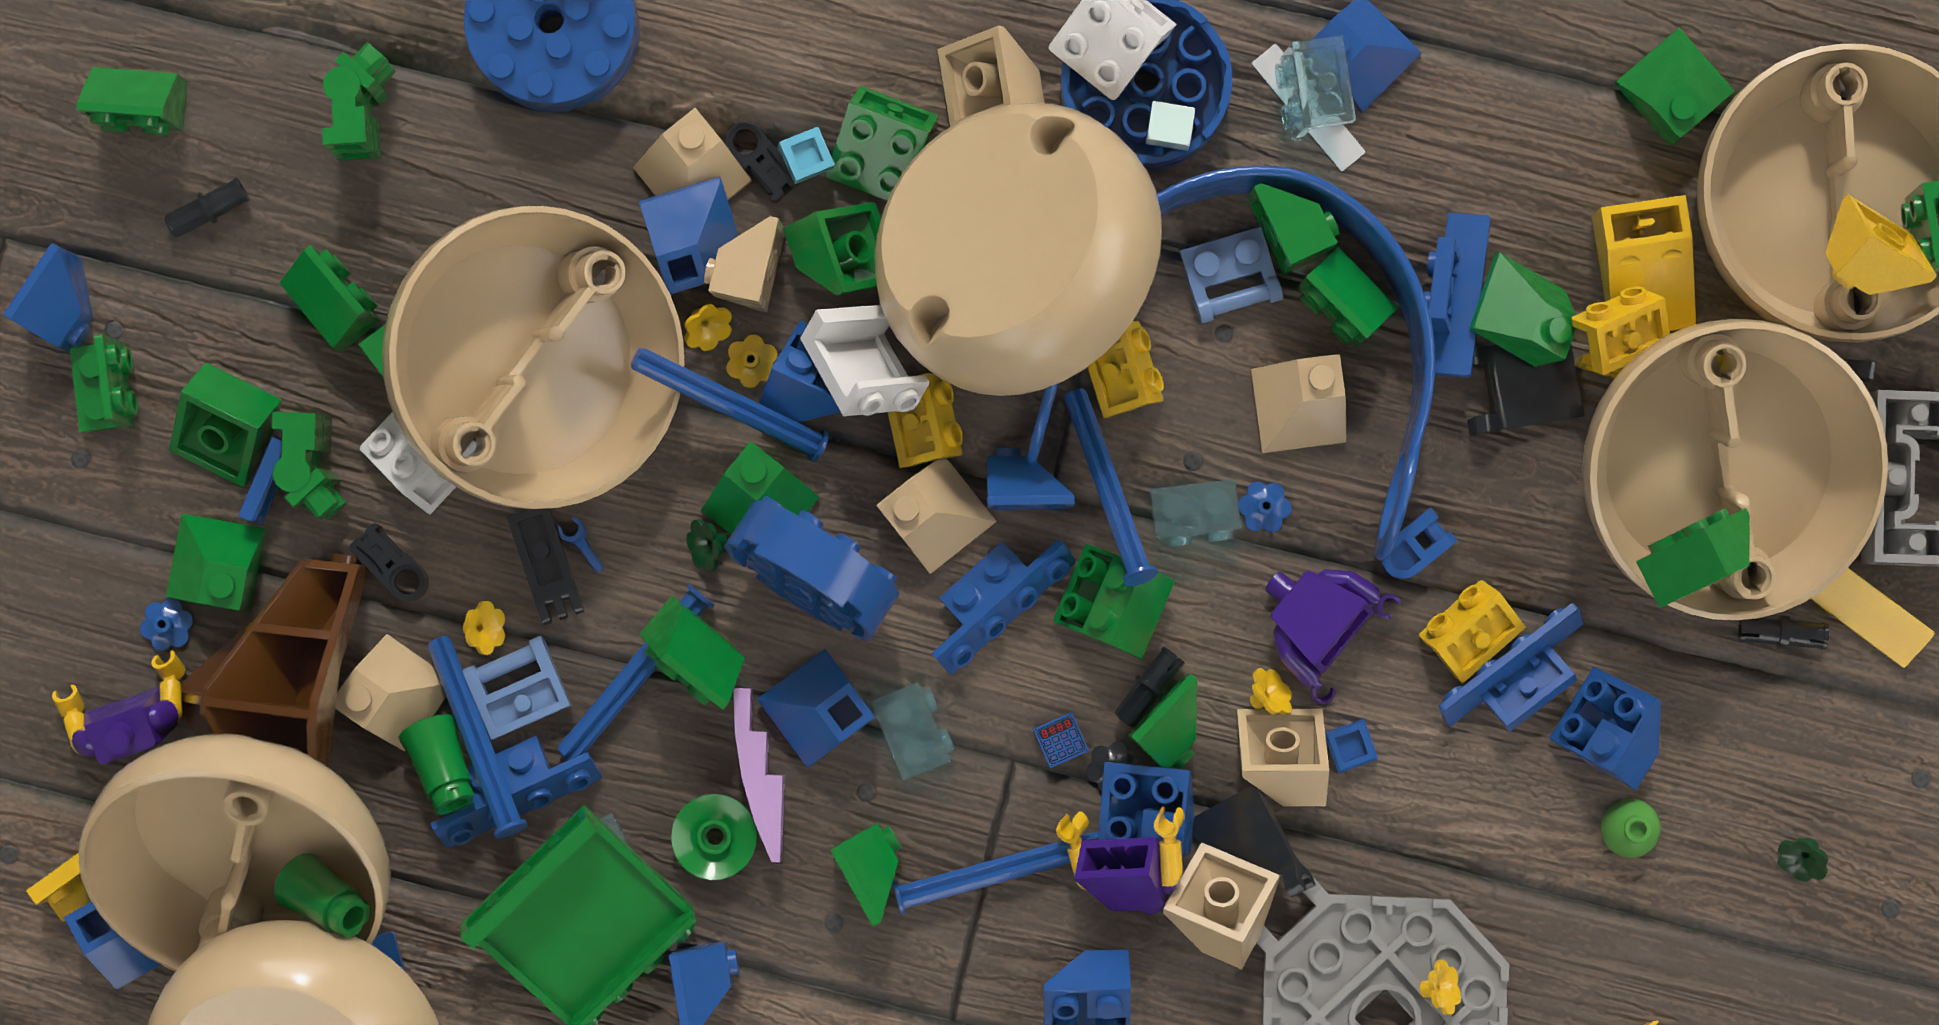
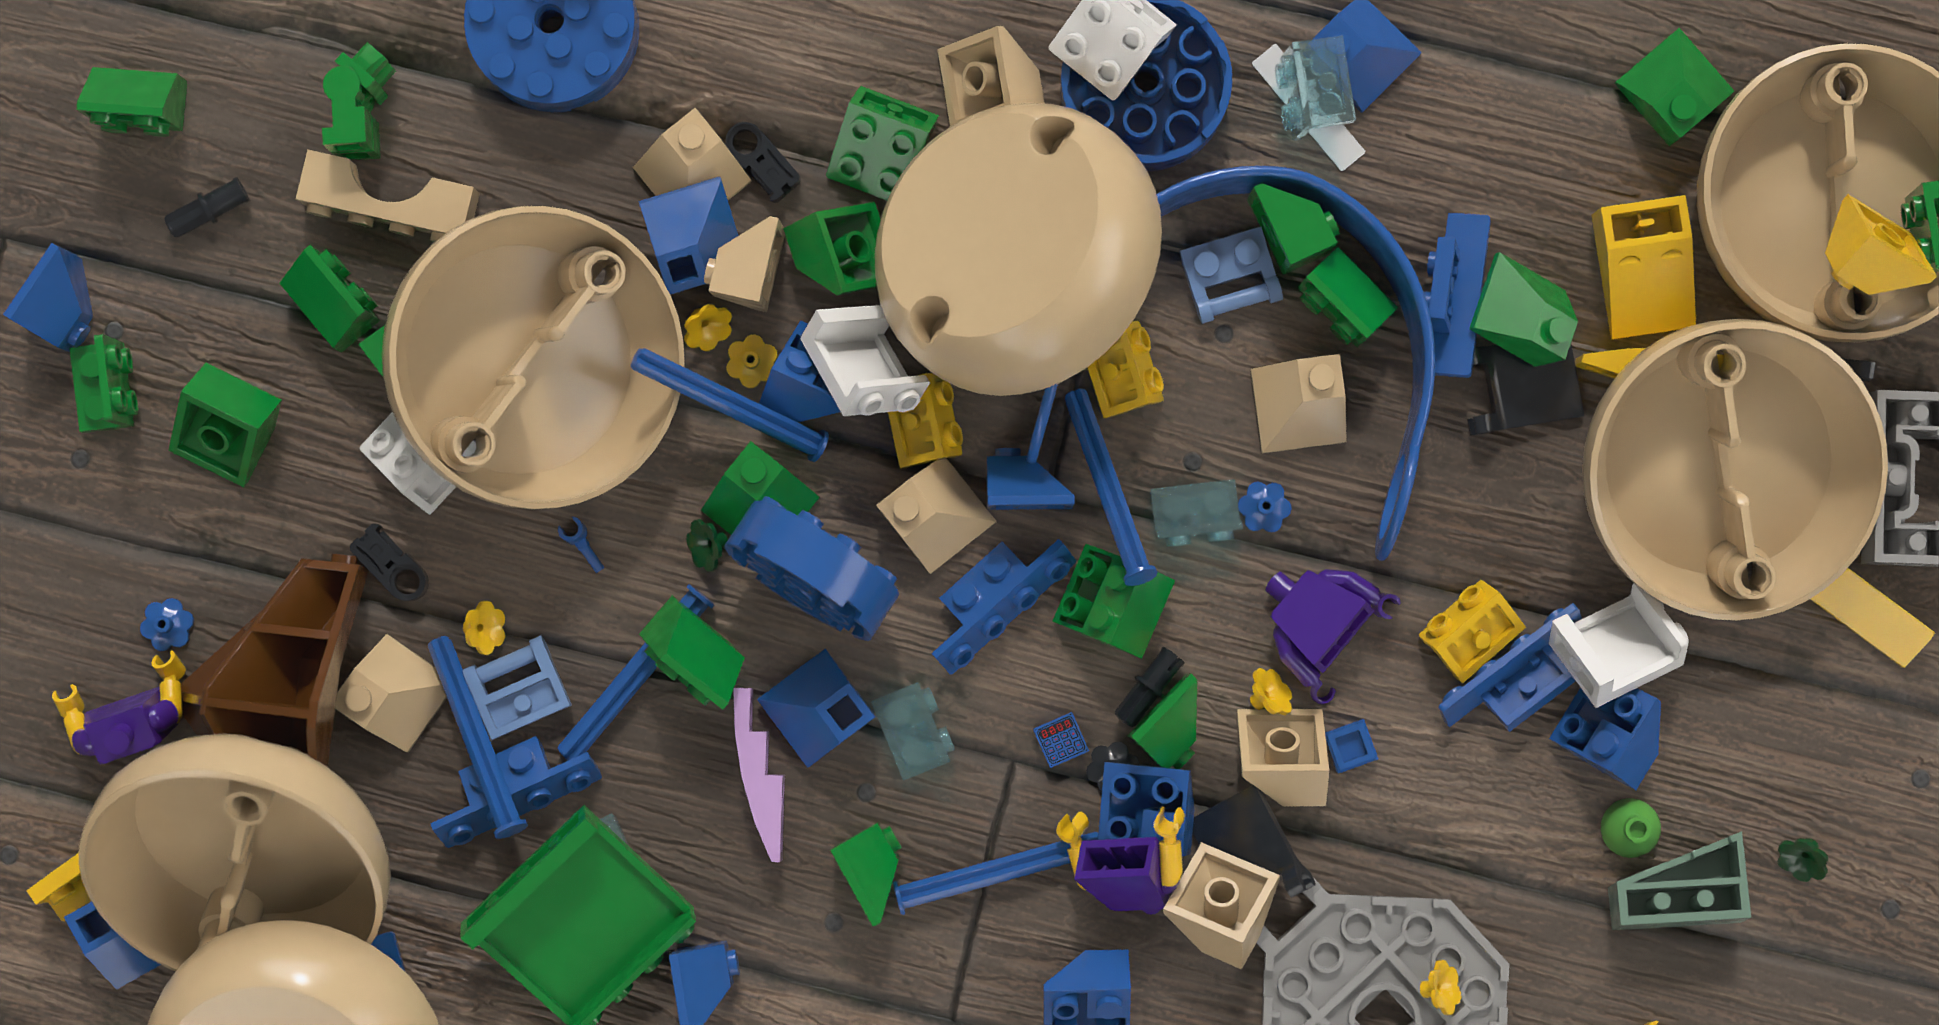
green slope [166,513,267,612] -> none
blue tile [238,437,282,524] -> none
green hips [272,412,348,520] -> none
green plant [274,853,371,938] -> none
green plant [398,714,474,815] -> none
black hinge [507,508,585,626] -> none
green dish [671,794,757,880] -> none
medium azure tile [778,127,835,184] -> none
light aqua slope [1146,101,1195,151] -> none
blue plate [1380,507,1458,579] -> none
yellow bracket [1571,287,1670,375] -> none
green slope [1636,508,1750,609] -> none
black pin [1738,615,1829,650] -> none
none -> tan arch [296,149,480,242]
none -> white panel [1549,583,1689,708]
none -> sand green wedge [1608,831,1751,930]

